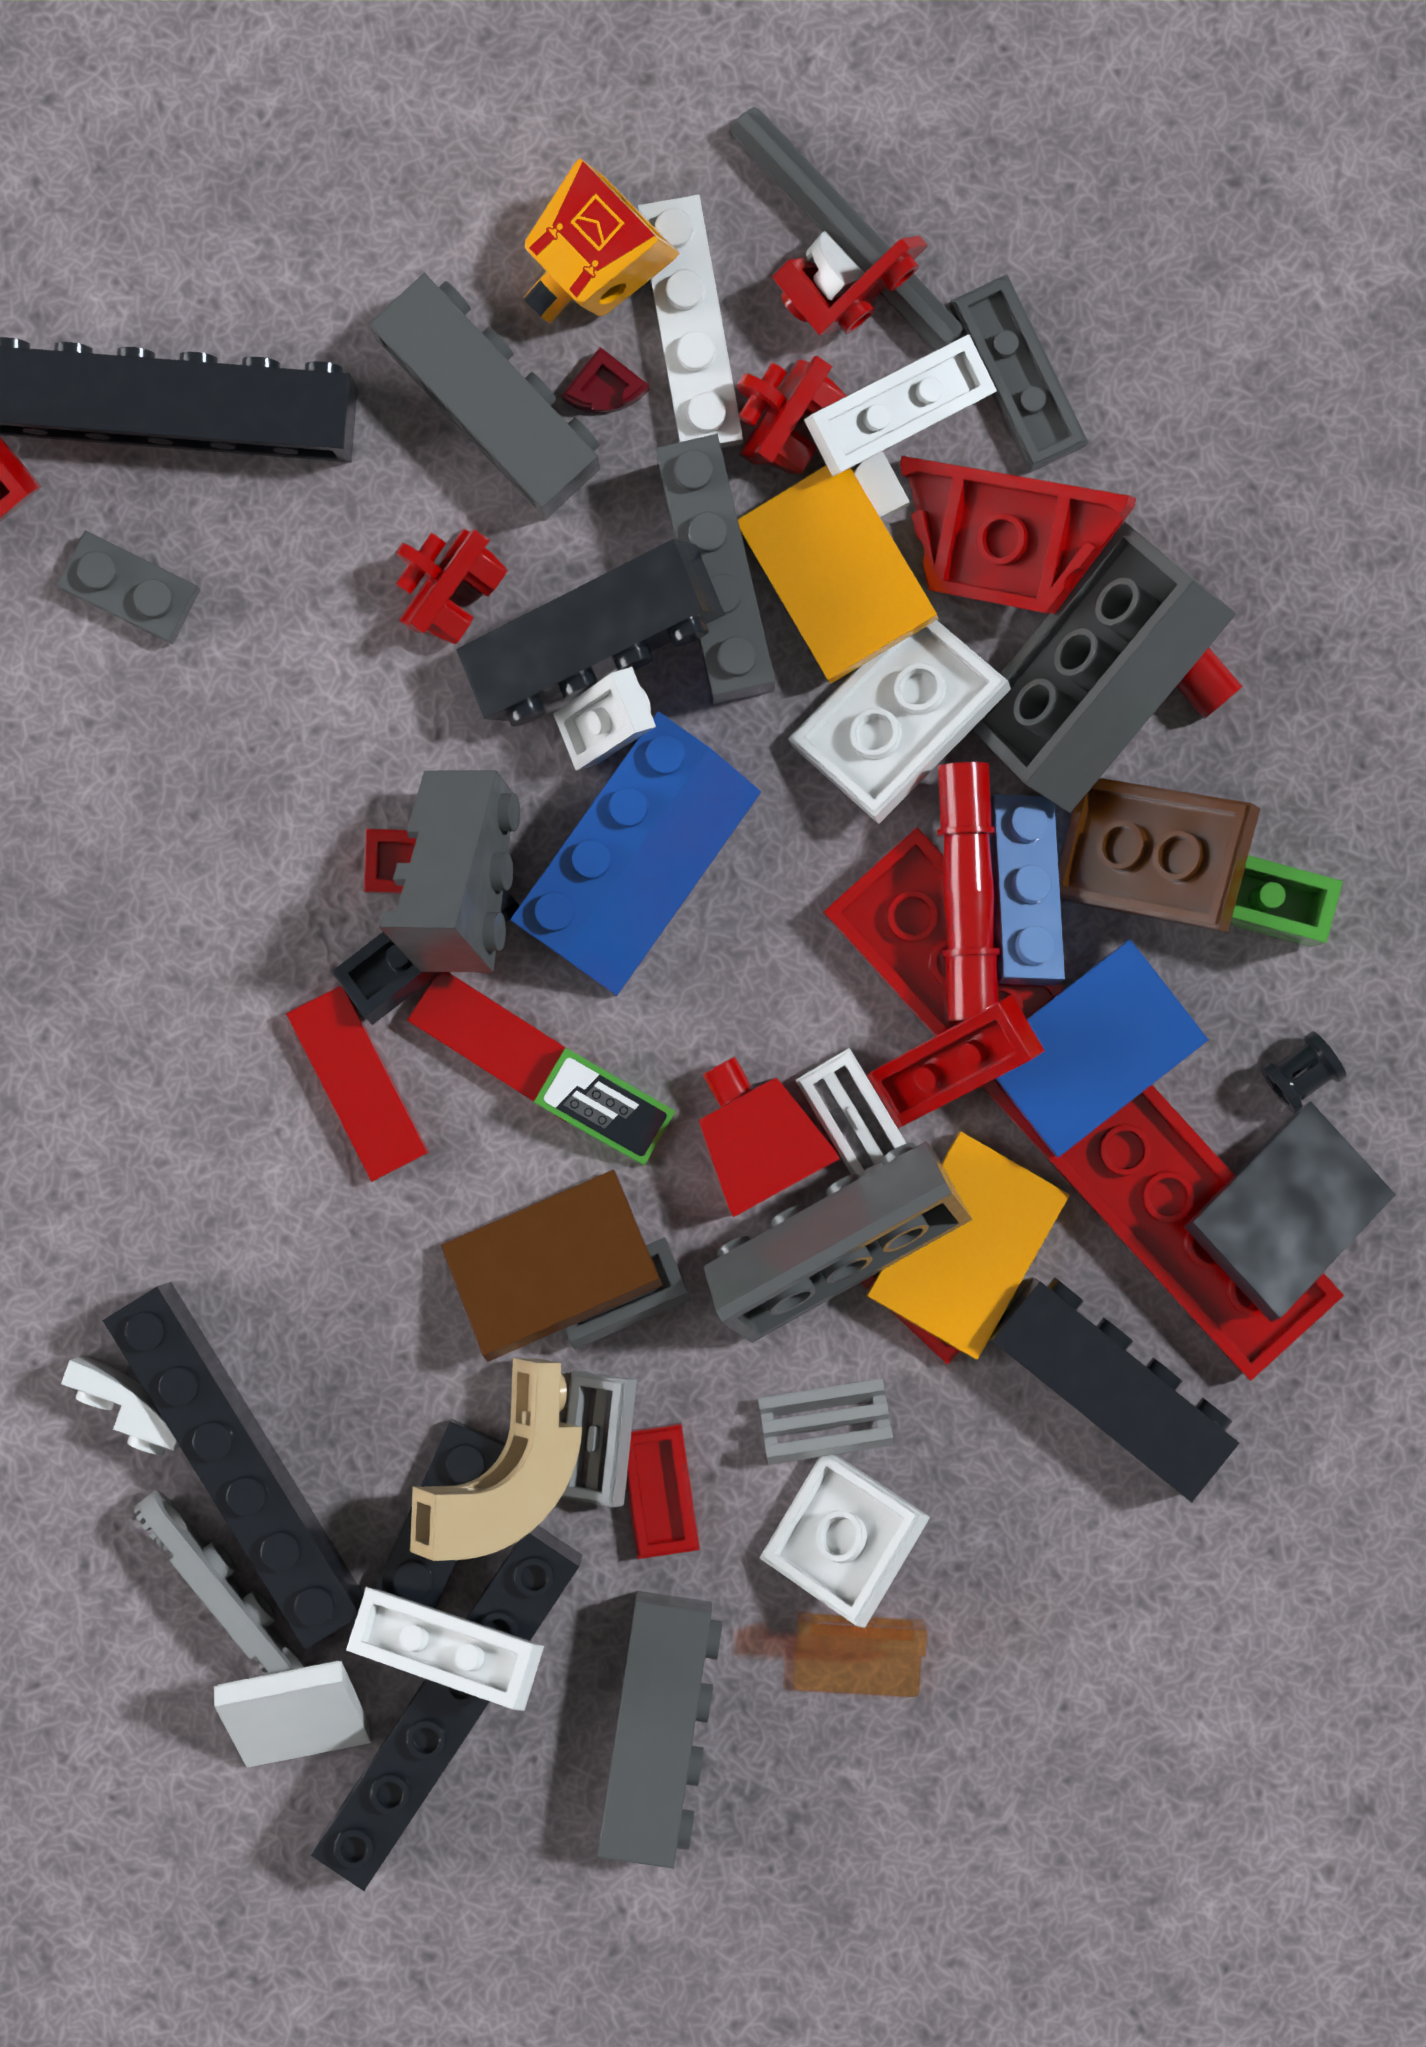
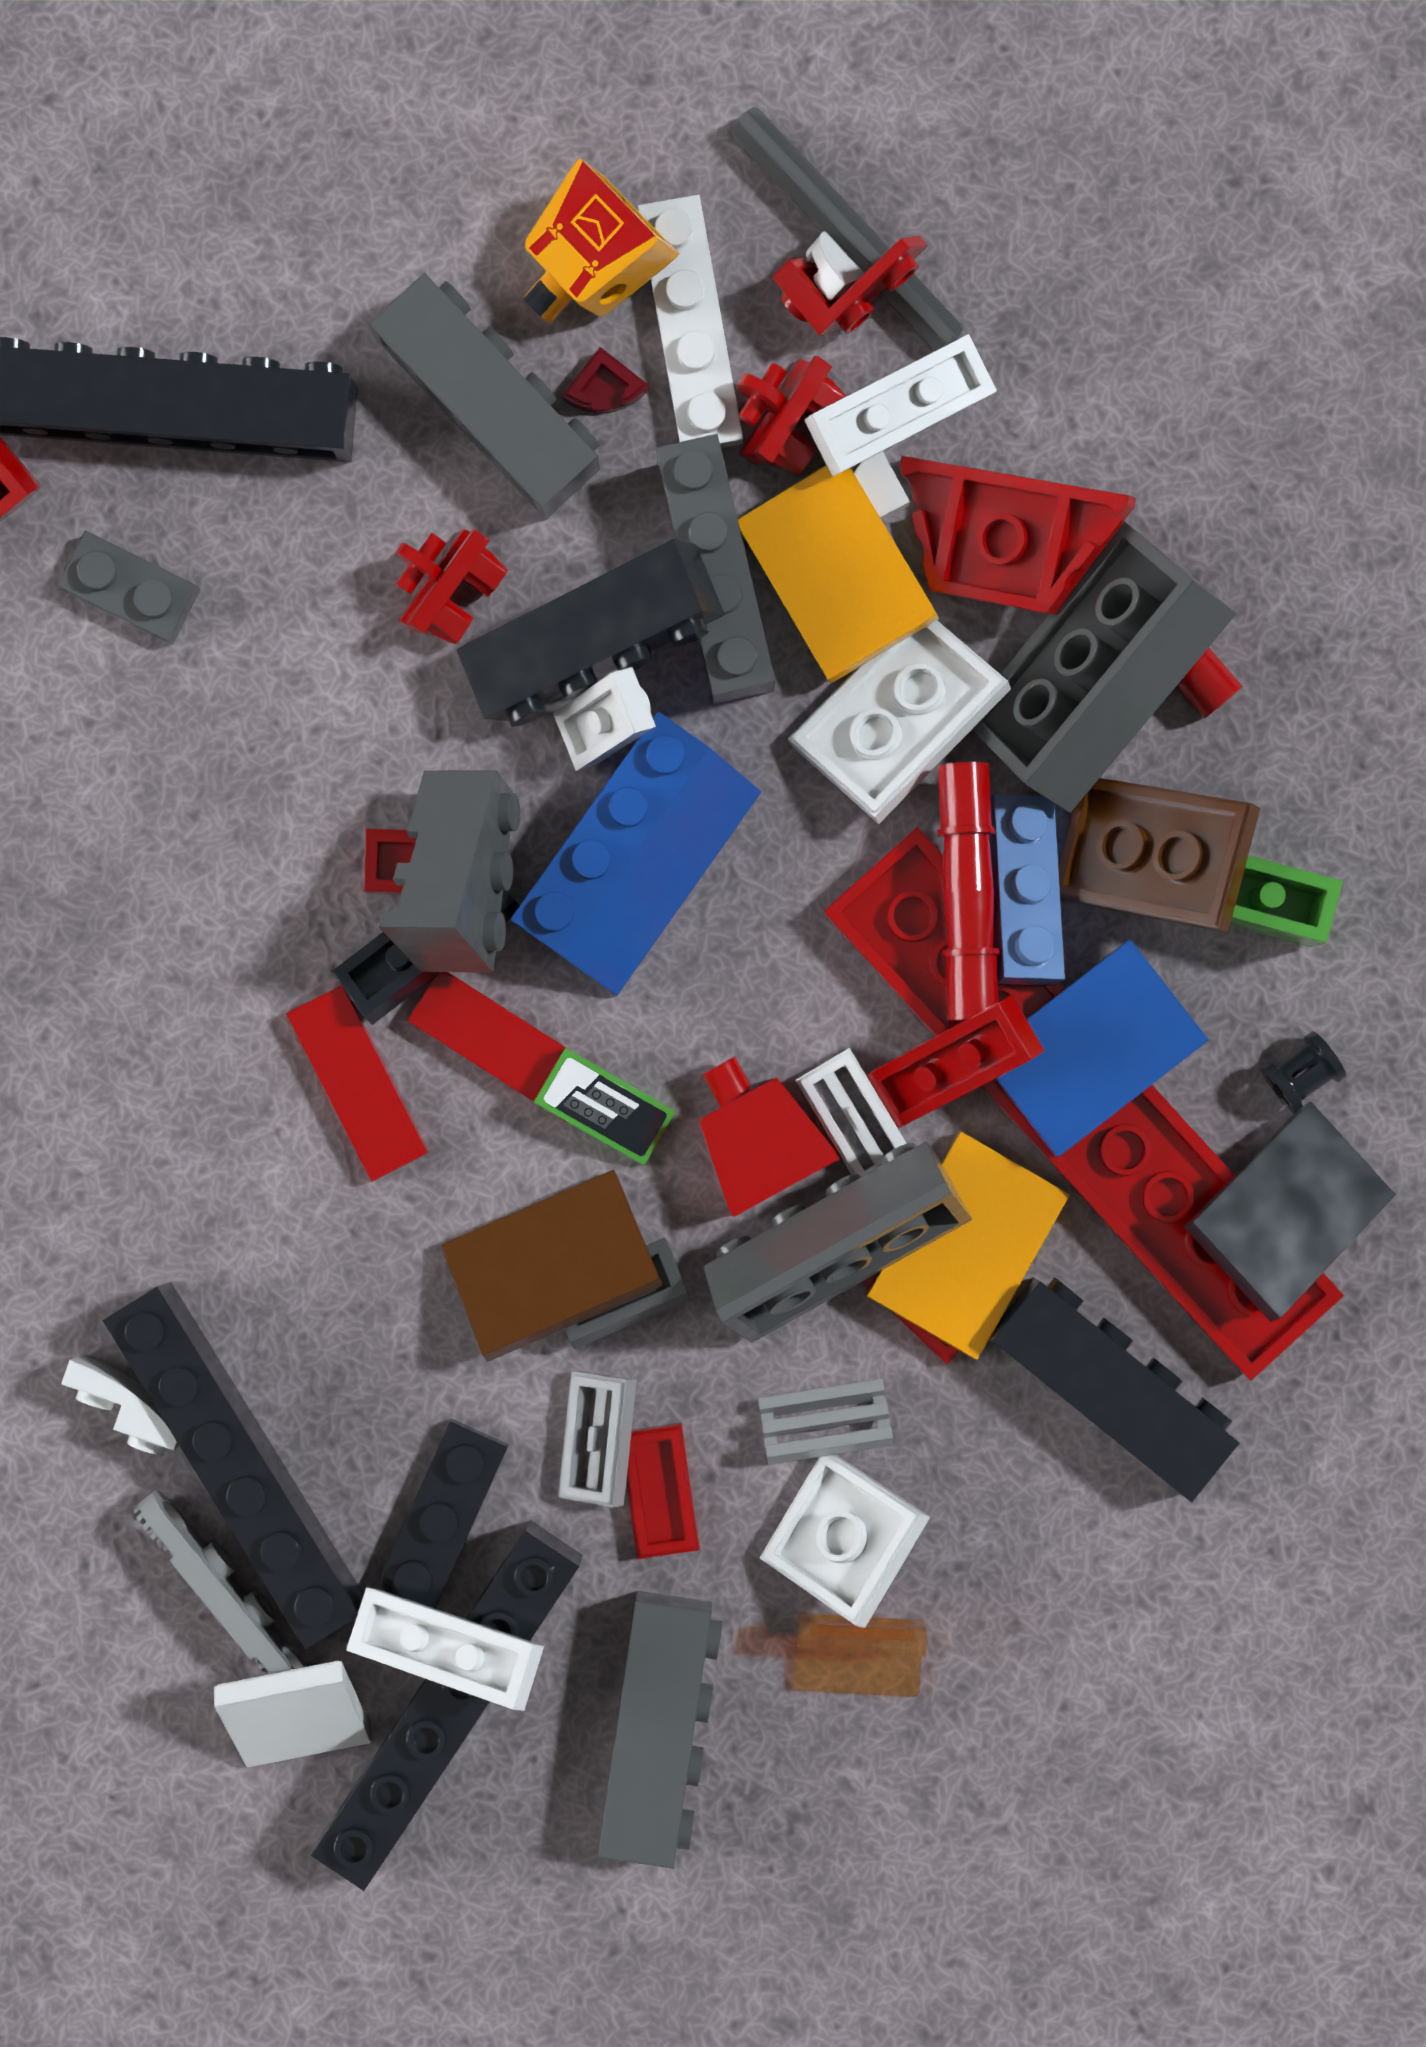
tan arch [410,1358,582,1561] -> none
dark grey tile [949,274,1088,473] -> none

